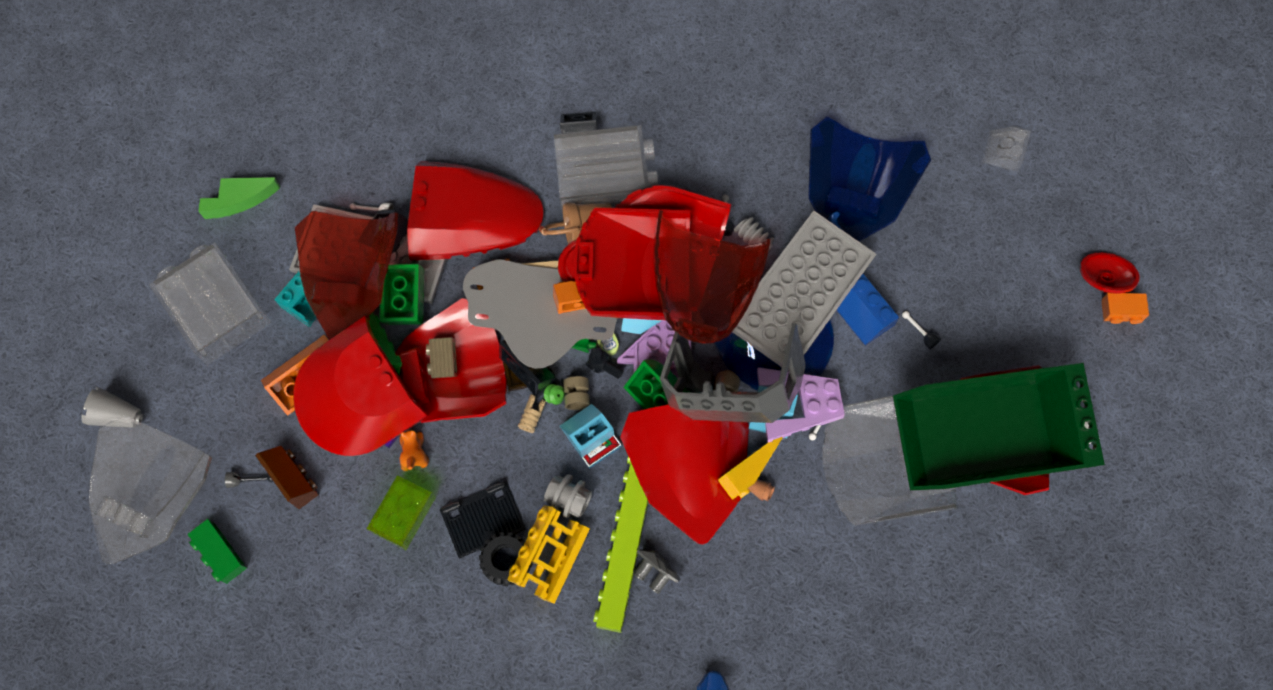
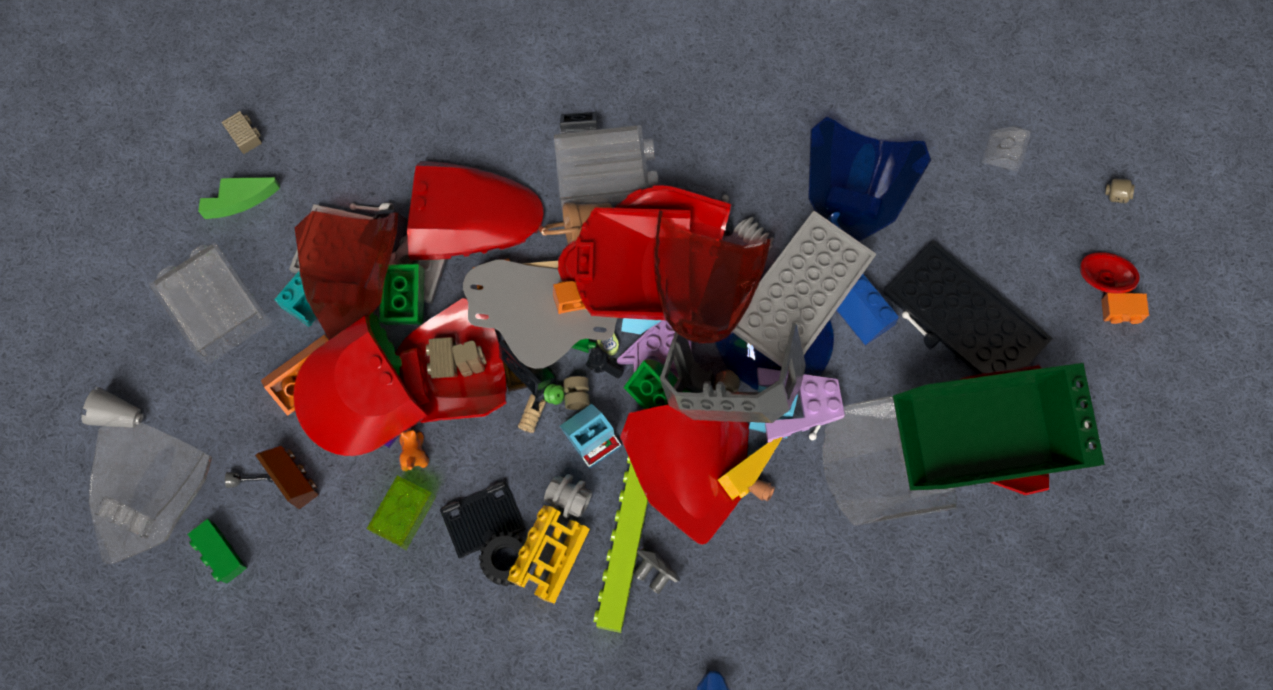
none -> dark tan brick [221,111,262,154]
none -> dark tan brick [452,341,487,377]
none -> black plate [883,241,1053,374]
none -> dark tan head [1105,178,1135,203]

